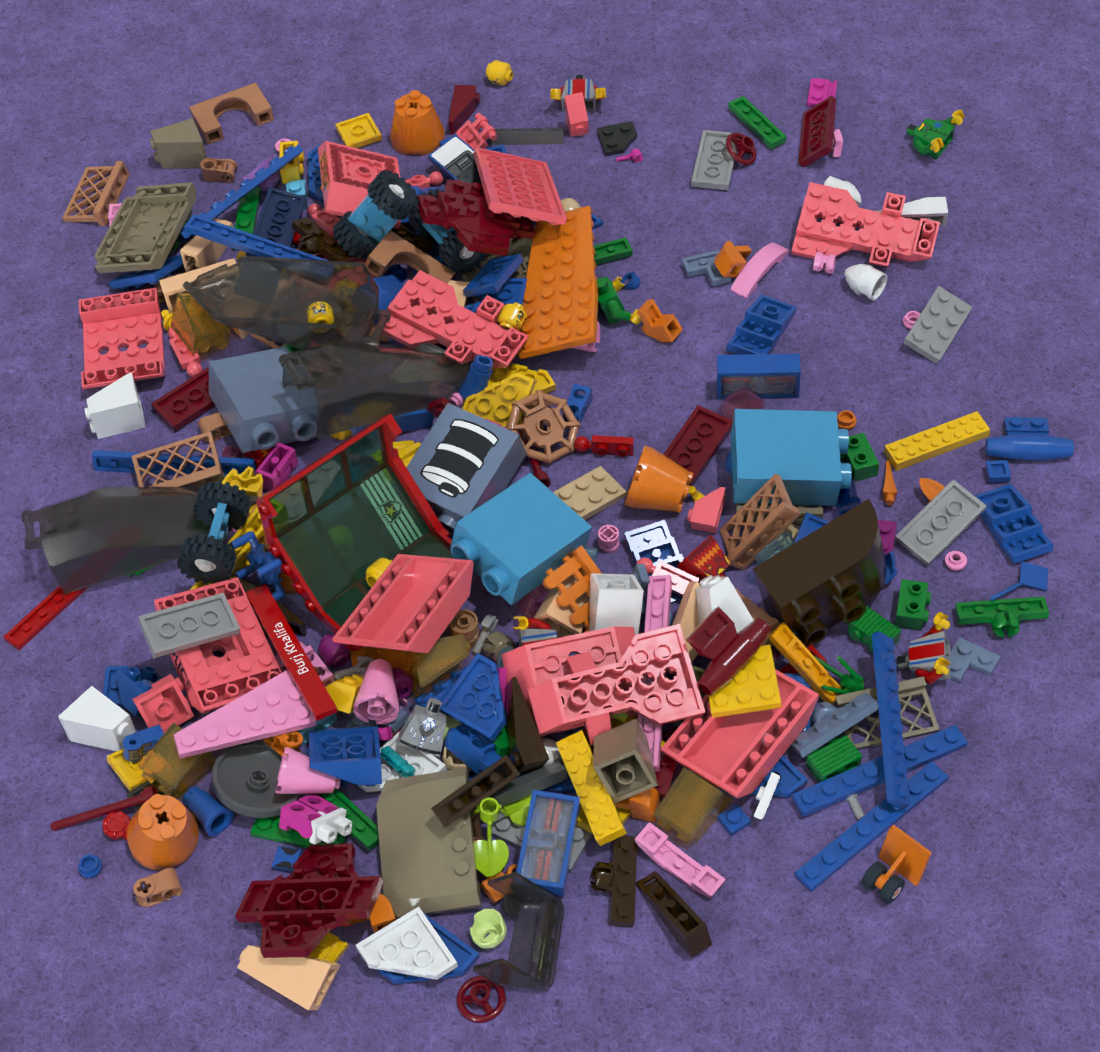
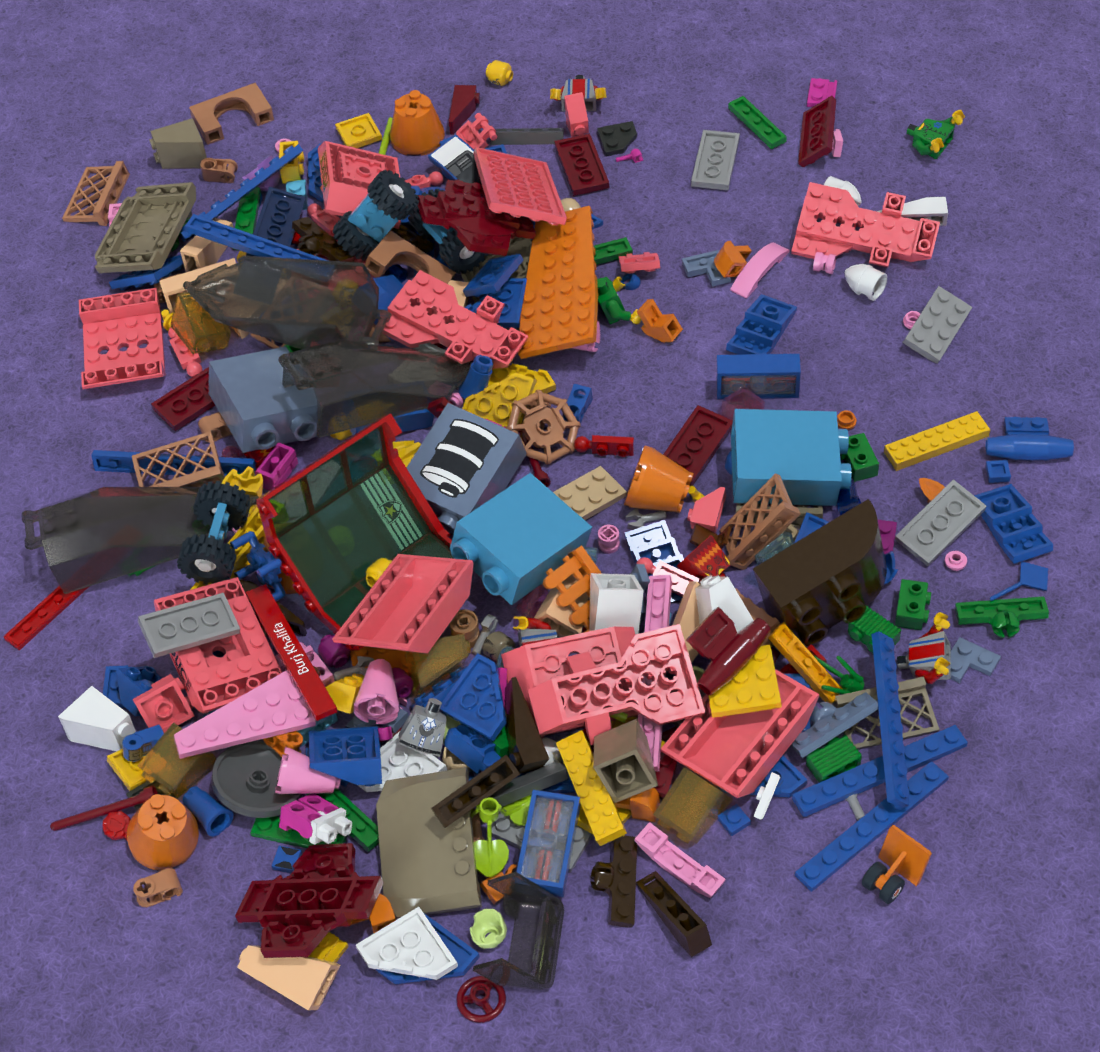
blue plate [78,854,102,878] -> none
white slope [84,373,146,439] -> none
yellow head [307,302,334,331] -> none
teal axle [380,746,416,777] -> none
yellow head [497,302,527,331] -> none
dark red piece [726,132,757,165] -> none
orange piece [882,460,898,506] -> none
none -> lime bar [379,117,393,155]
none -> dark red plate [554,133,610,196]
none -> coral plate [619,252,660,274]
none -> light grey bar [626,509,666,530]
none -> reddish brown bracket [690,524,731,549]

